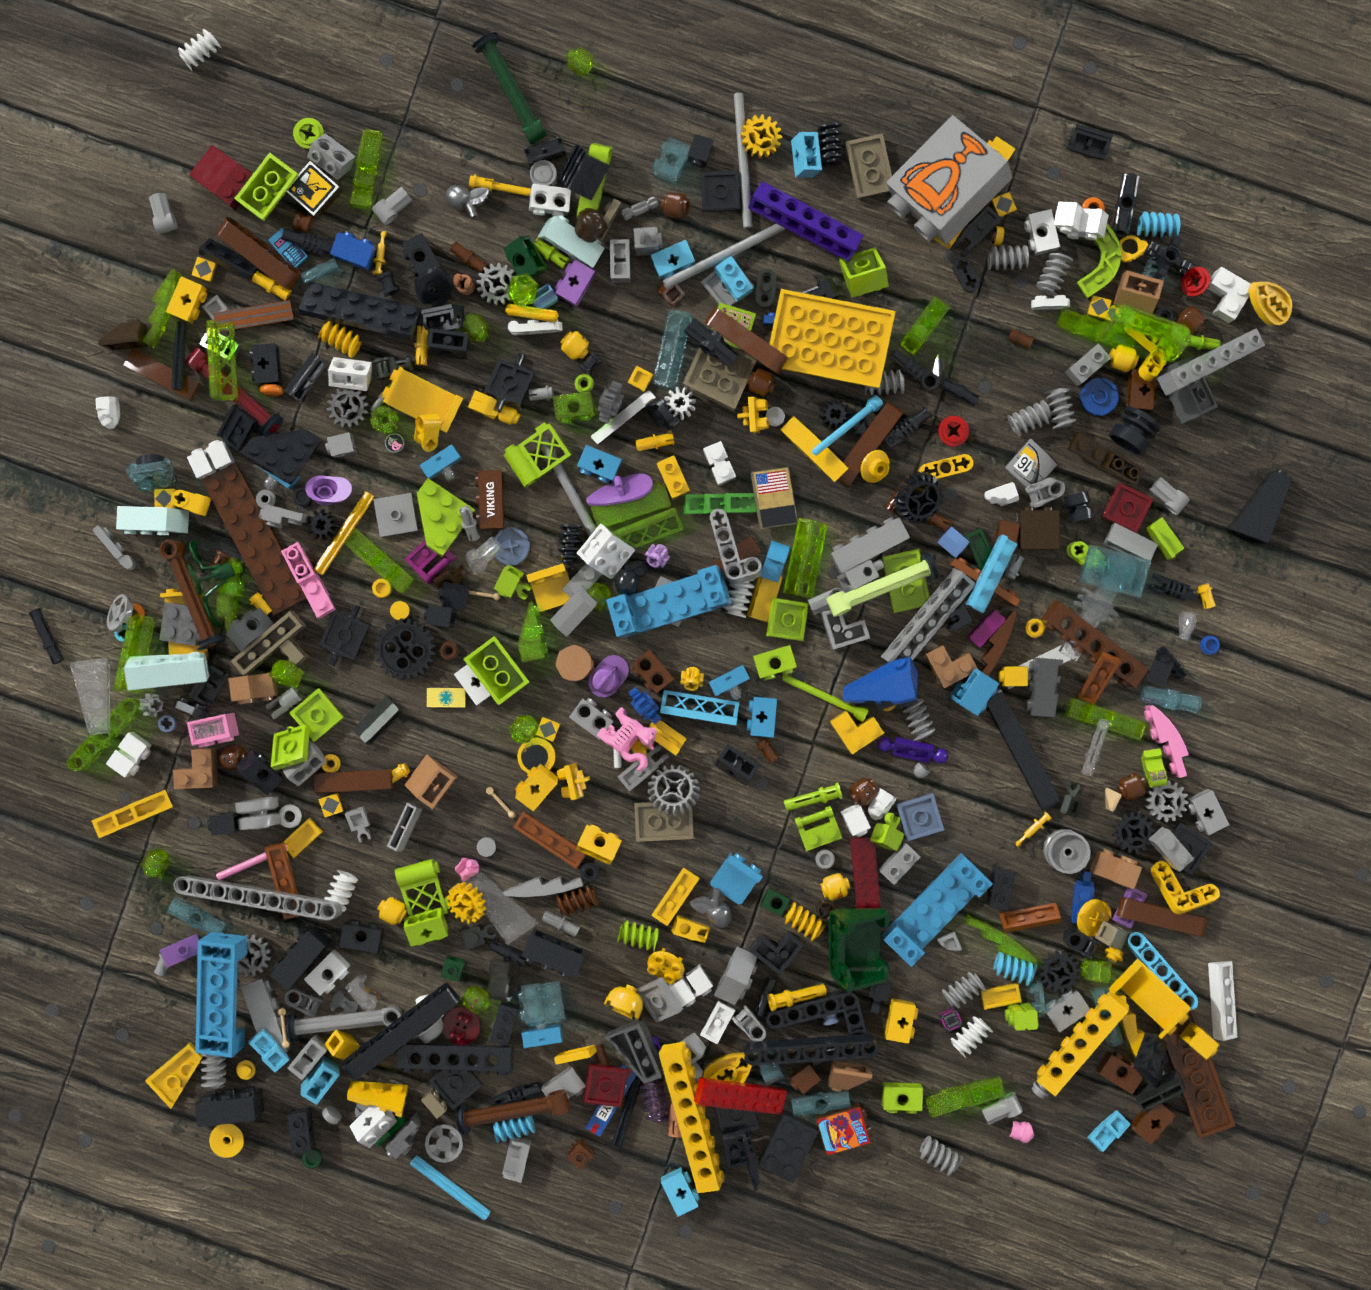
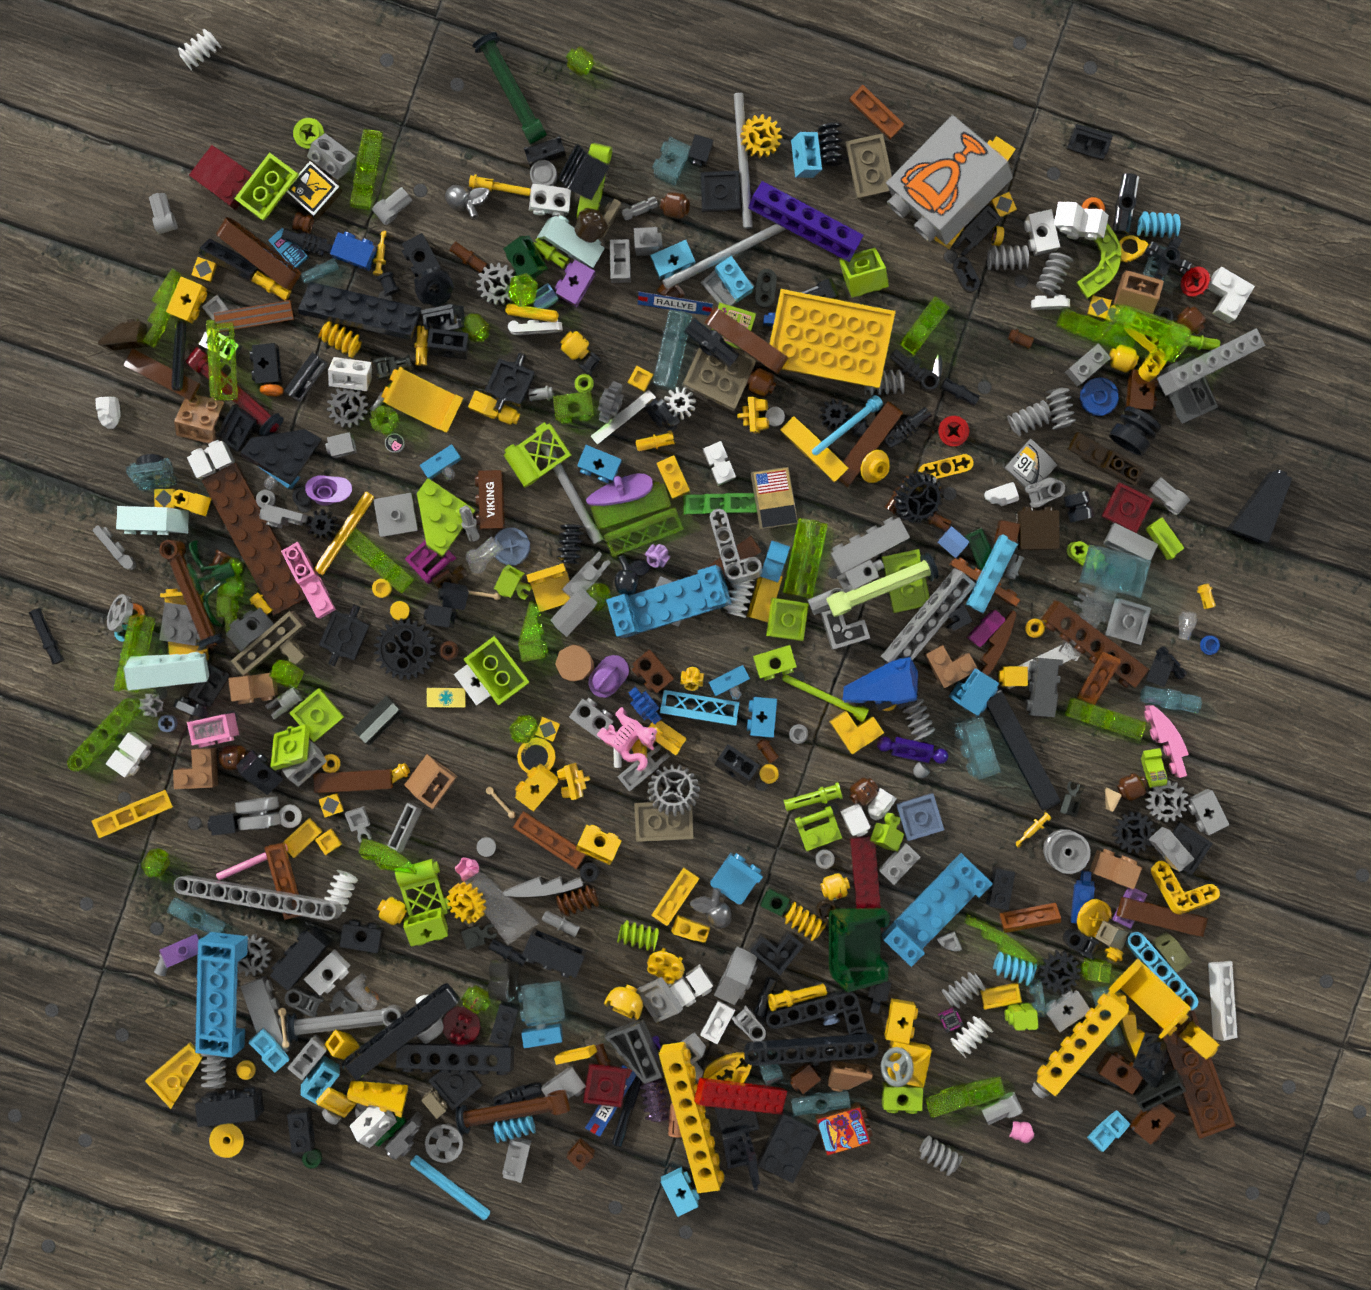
clear wing [69,658,110,735] -> none
yellow piece [414,413,441,452] -> none
dark green brick [440,955,467,982] -> none
nougat hinge [453,274,475,295] -> none
white bracket [577,523,635,579] -> none
clear pin [1081,718,1111,776] -> none
black hinge [1147,573,1198,601] -> none
yellow piece [1248,282,1292,326] -> none
none -> medium nougat bracket [174,394,224,444]
none -> yellow tile [315,829,342,855]
none -> yellow tile [316,1087,357,1118]
none -> clear neon green slope [359,838,417,874]
none -> sticker [638,292,713,316]
none -> yellow tile [759,764,779,784]
none -> light grey plate [789,724,808,744]
none -> dark orange plate [849,85,904,140]
none -> piece [881,1041,932,1088]
none -> clear light blue brick [954,716,1001,780]
none -> light grey plate [1105,598,1151,645]
none -> olive torso [1150,931,1192,973]

